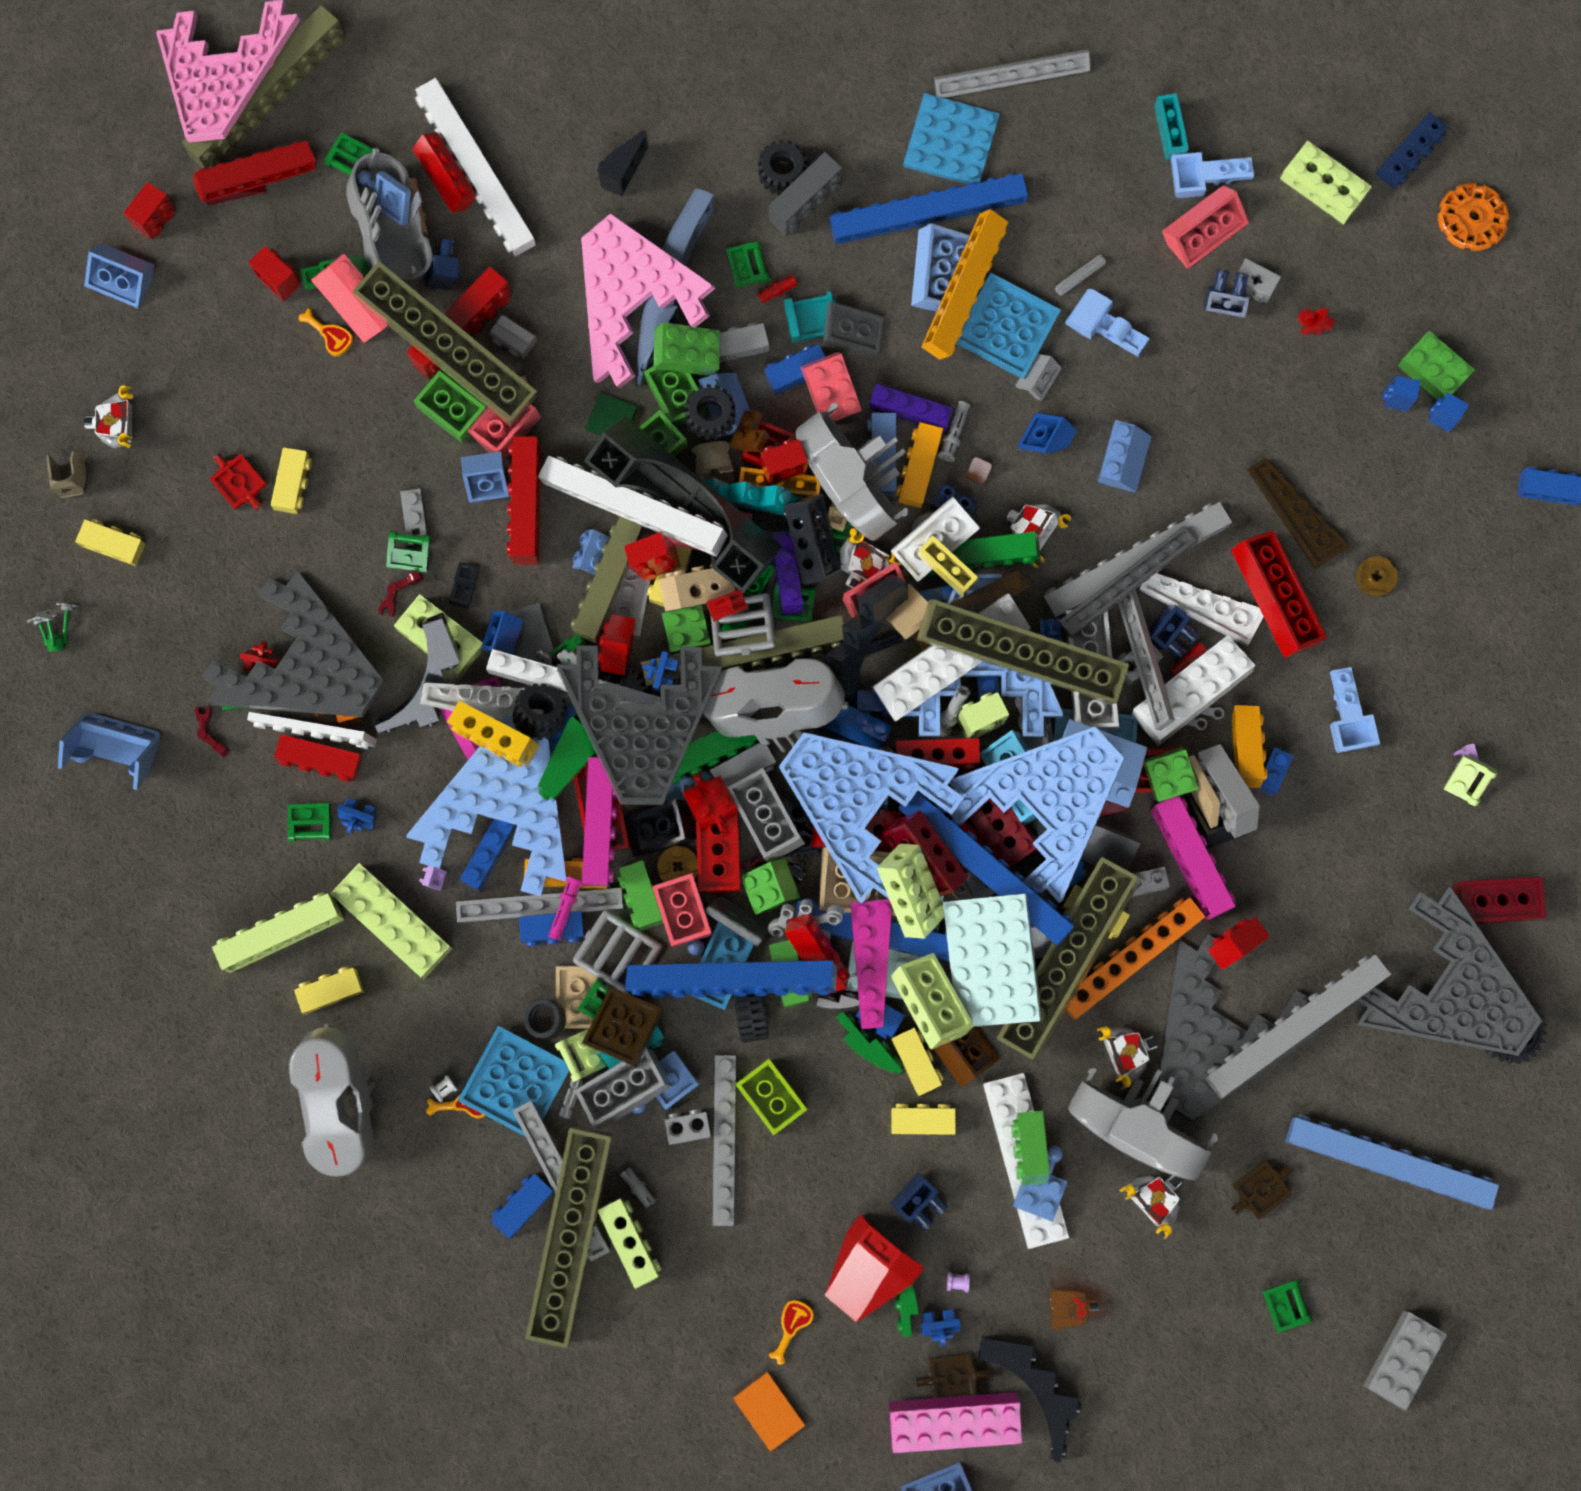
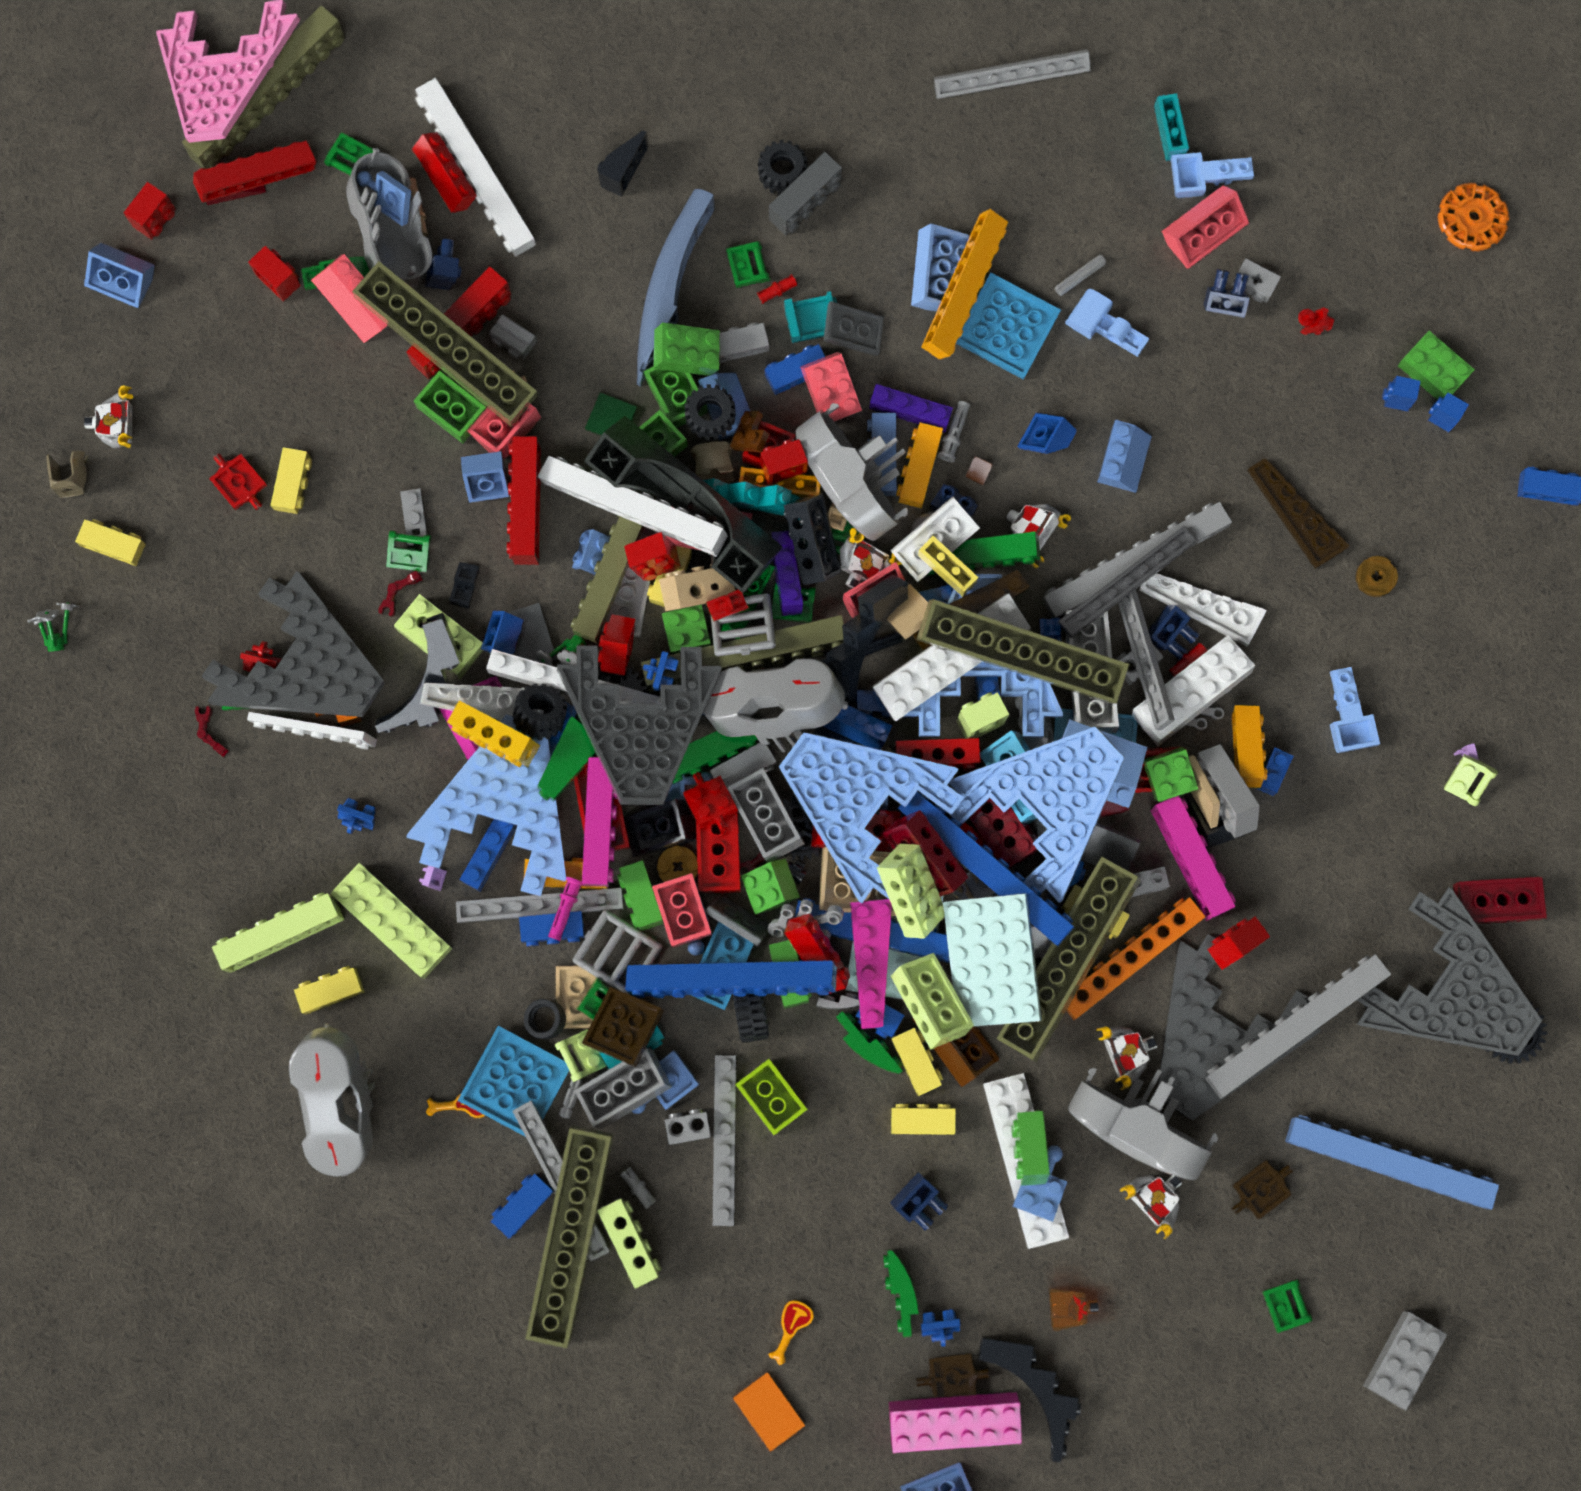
medium blue windscreen [58,713,160,790] -> none
red brick [274,734,363,783] -> none
green plate [288,803,331,842] -> none
light orange piece [299,308,353,356] -> none
white bush [430,1075,458,1102] -> none
bright pink wing [581,214,716,388] -> none
red wedge [825,1214,925,1323] -> none
blue brick [829,173,1028,245] -> none
dark azure plate [903,93,1000,184] -> none
light grey pin [940,686,970,737] -> none
lavender bush [947,1272,970,1293] -> none
light grey panel [1016,354,1062,401] -> none
red brick [1231,530,1328,658] -> none
yellowish green brick [1280,141,1372,224] -> none
dark blue brick [1376,112,1448,189] -> none

